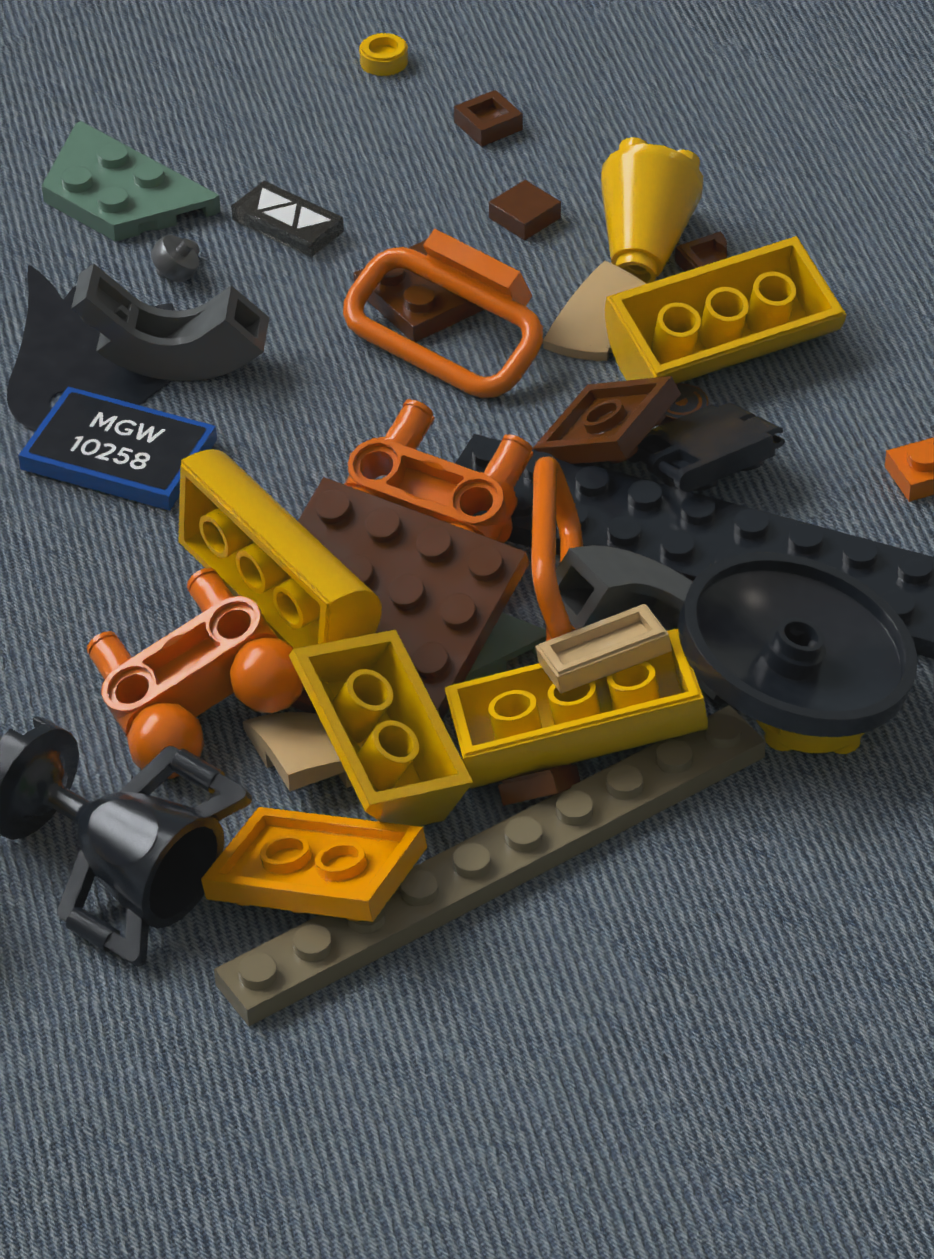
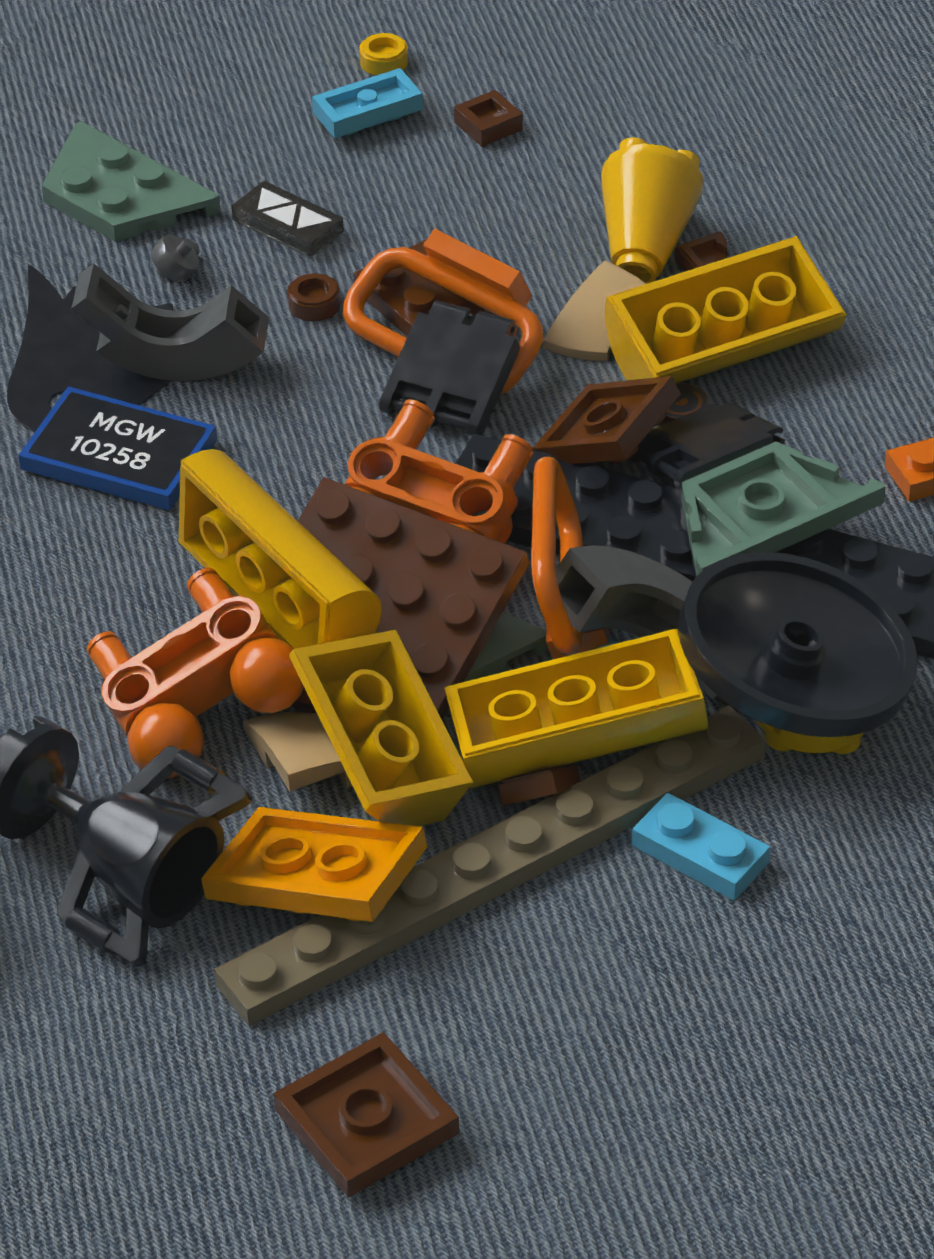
reddish brown tile [489,180,561,240] -> none
tan tile [535,604,672,694] -> none
none -> reddish brown plate [273,1032,460,1198]
none -> reddish brown tile [287,273,341,321]
none -> medium azure plate [312,68,423,139]
none -> black plate [379,300,521,436]
none -> medium azure plate [632,792,770,901]
none -> sand green wing [681,442,886,577]

